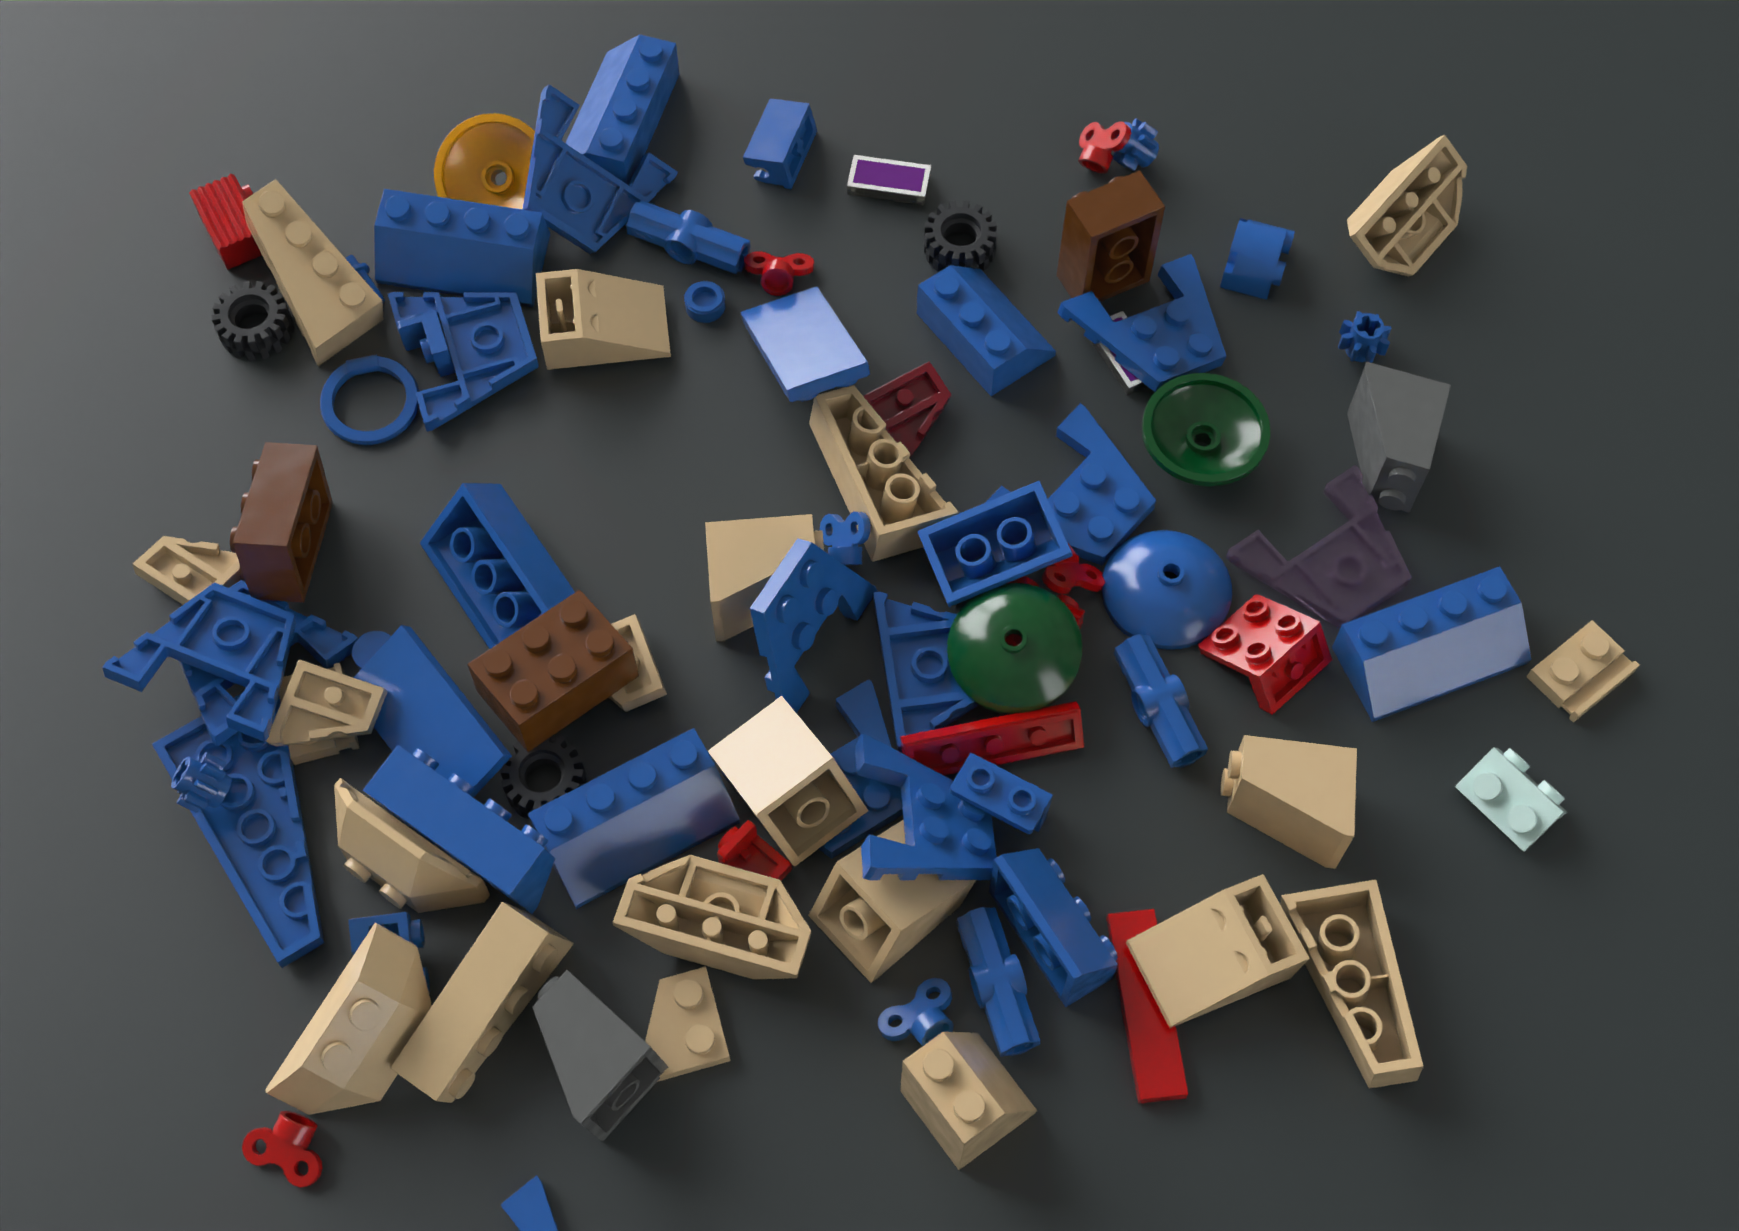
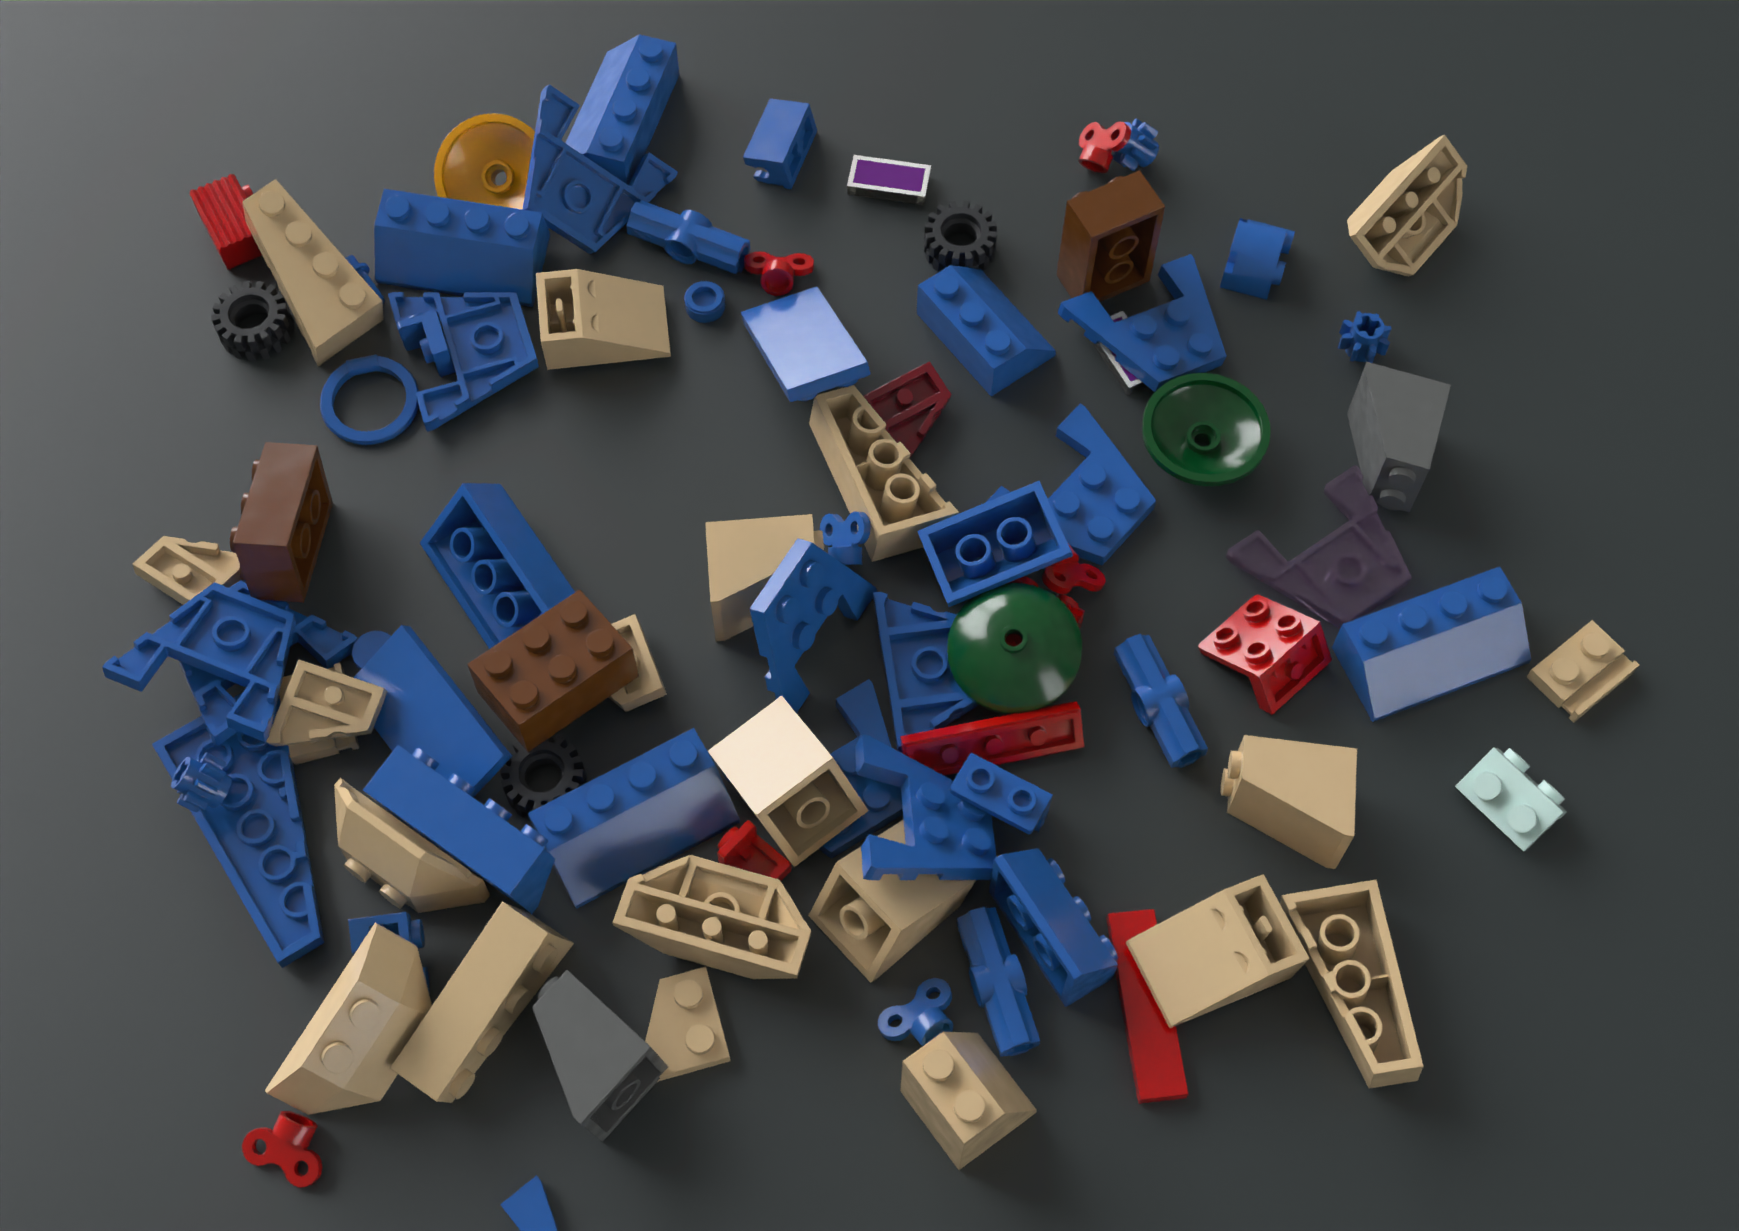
blue dish [1101,530,1232,650] -> none

